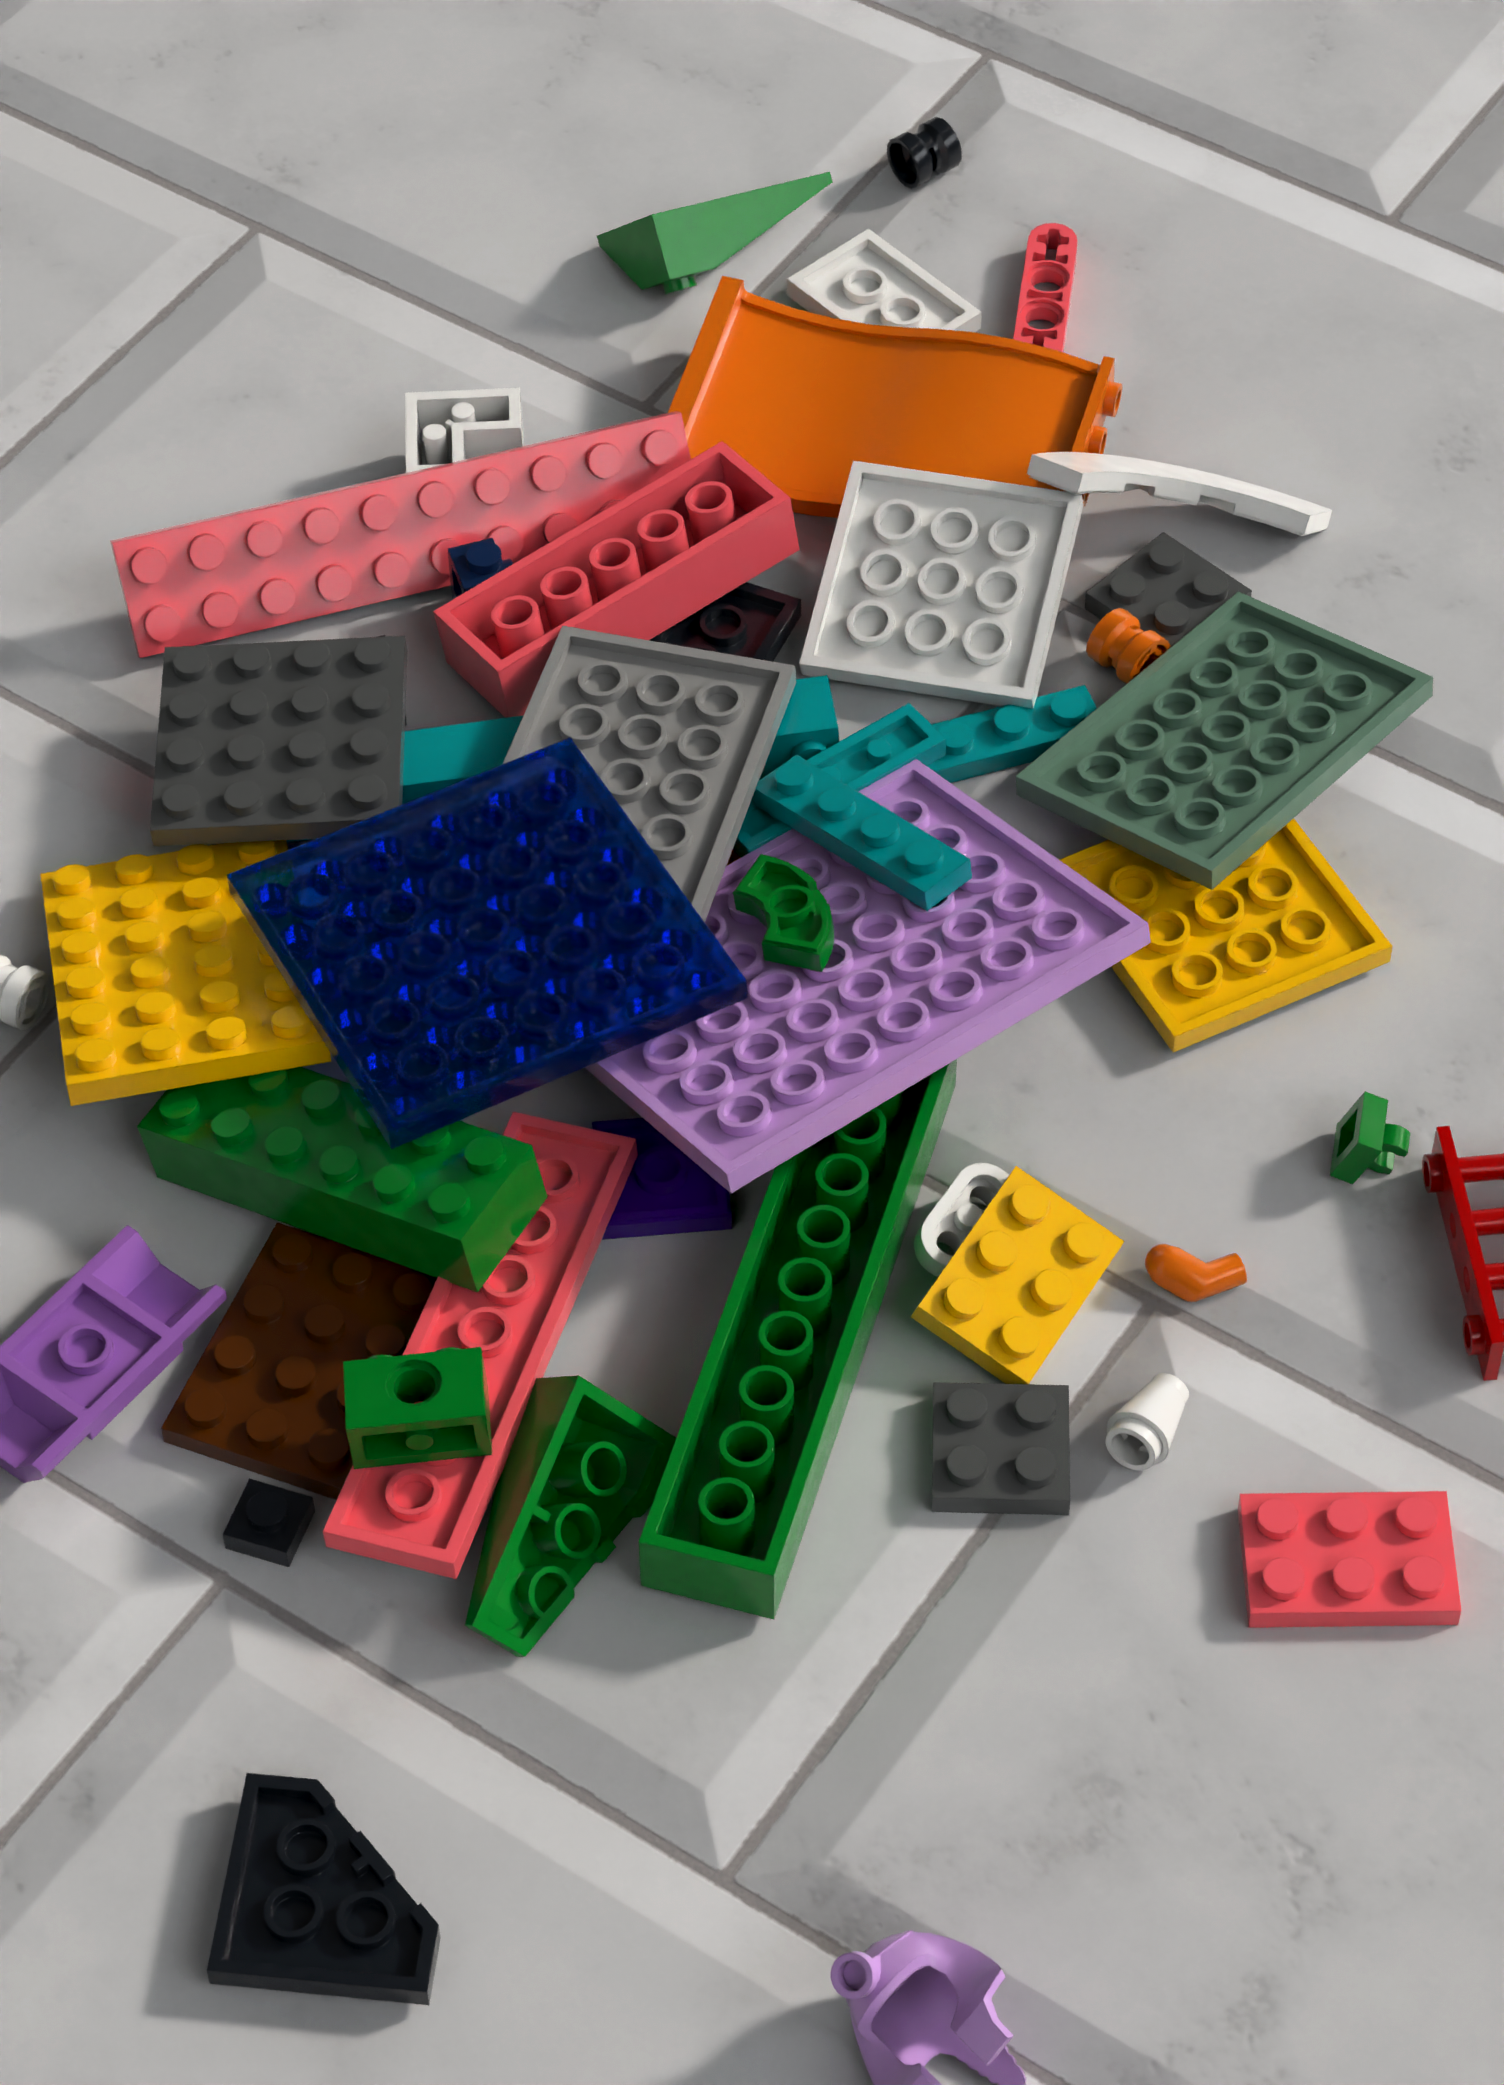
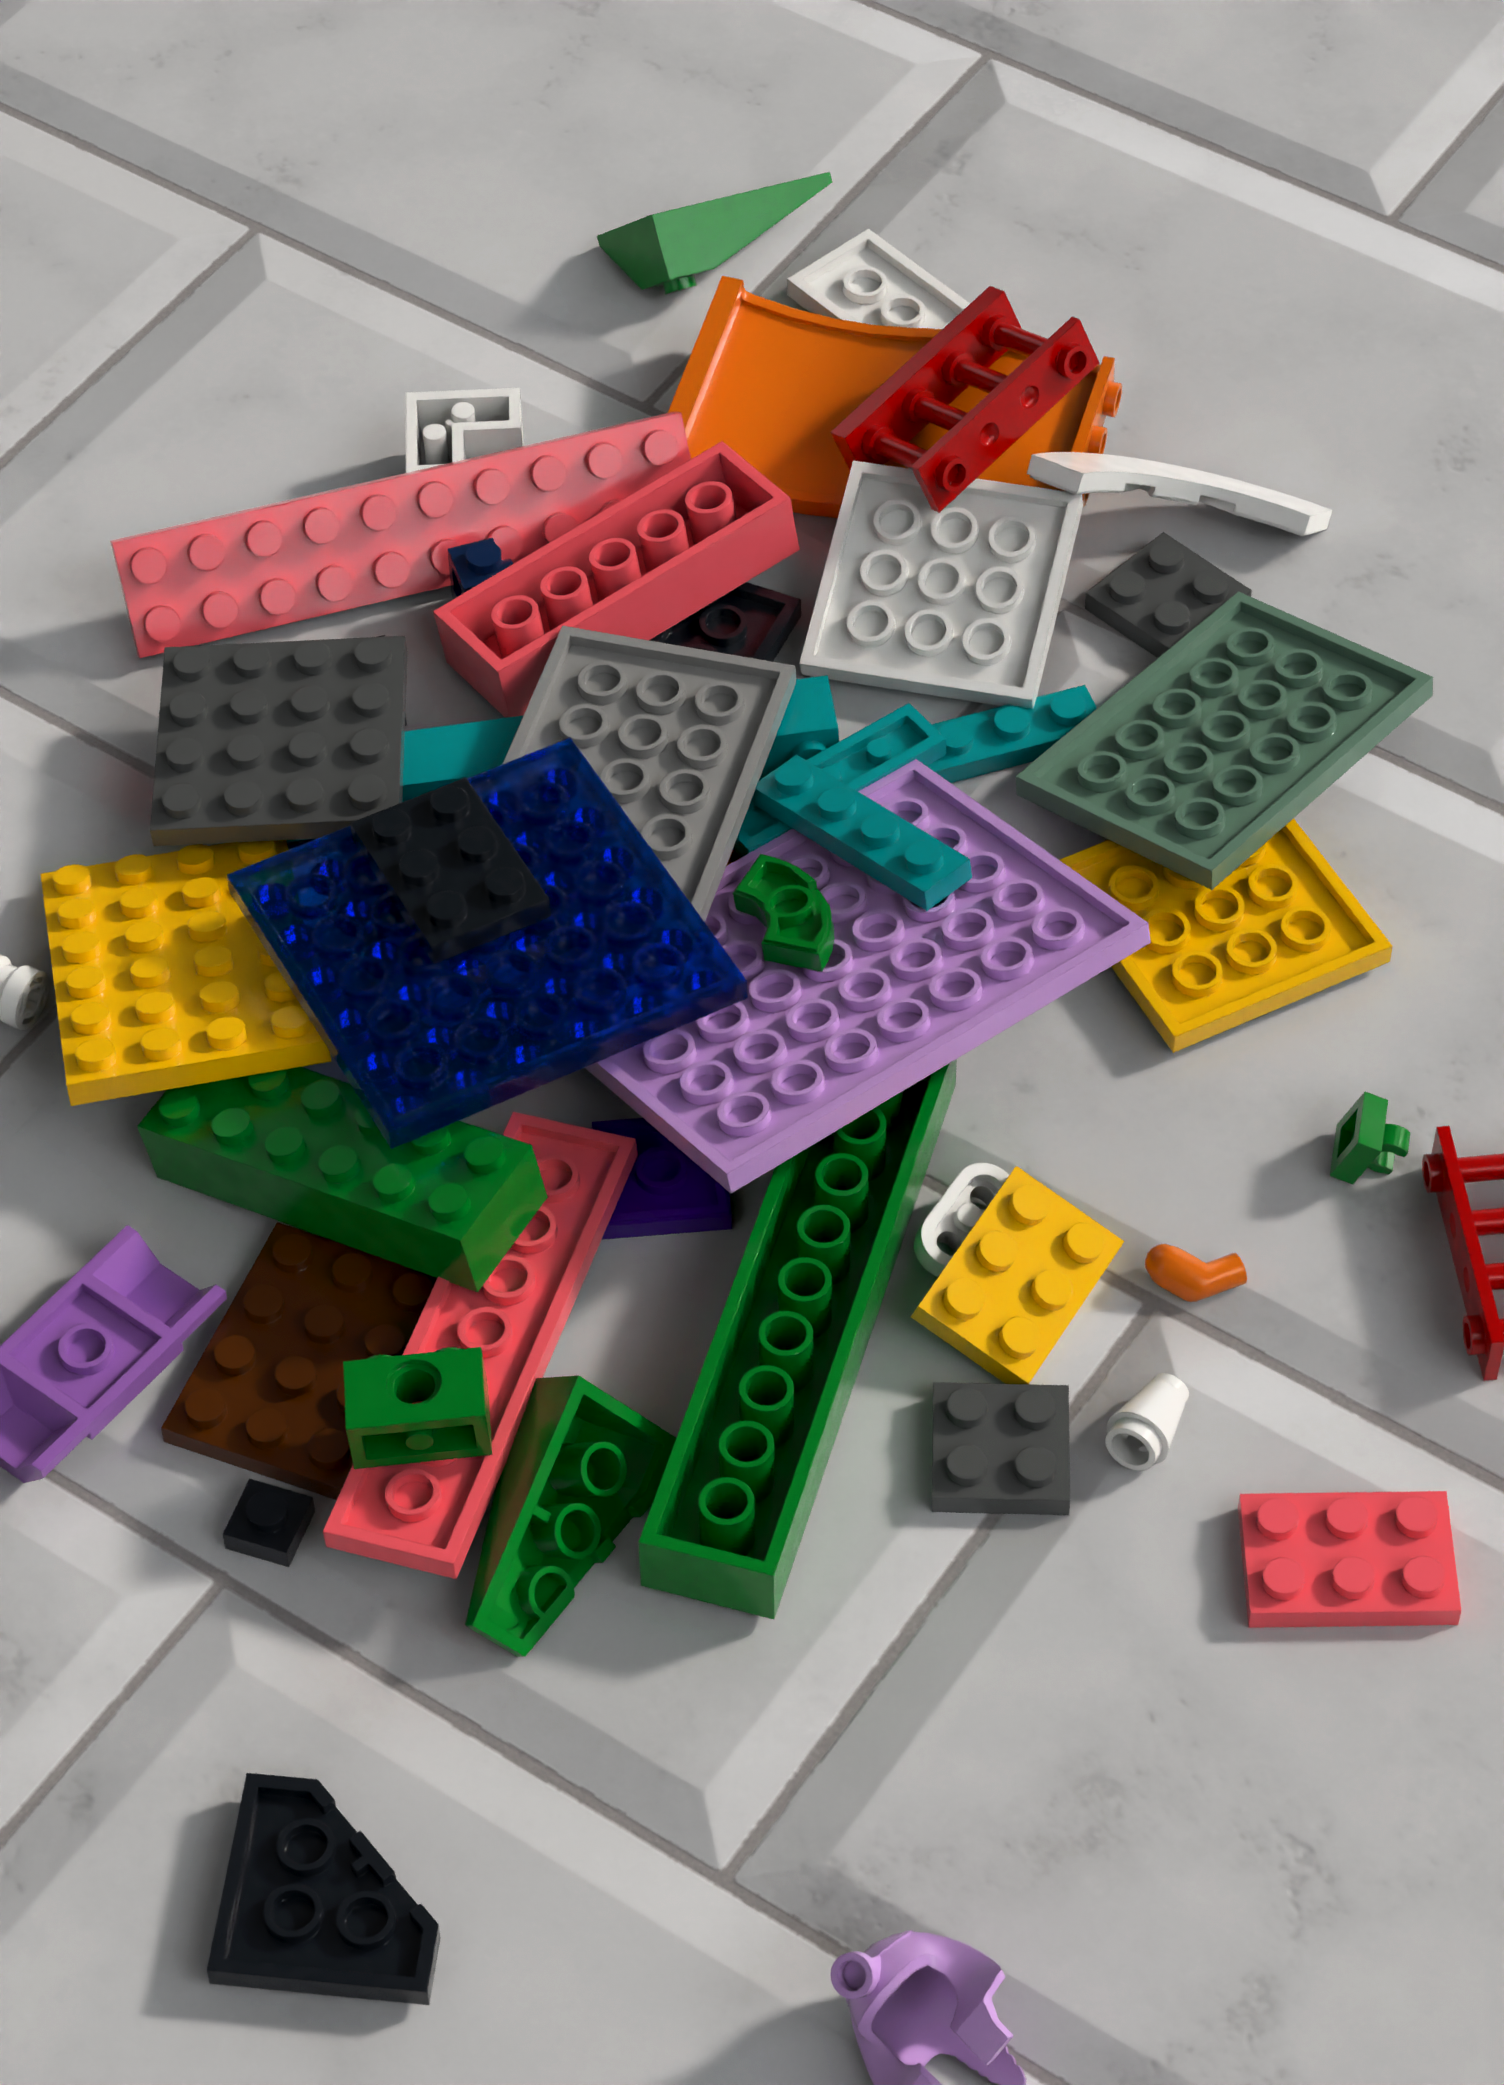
black wheel [887,117,962,189] -> none
coral beam [1013,223,1077,352] -> none
orange wheel [1086,608,1170,684] -> none
none -> black plate [350,777,551,964]
none -> red fence [830,286,1099,513]

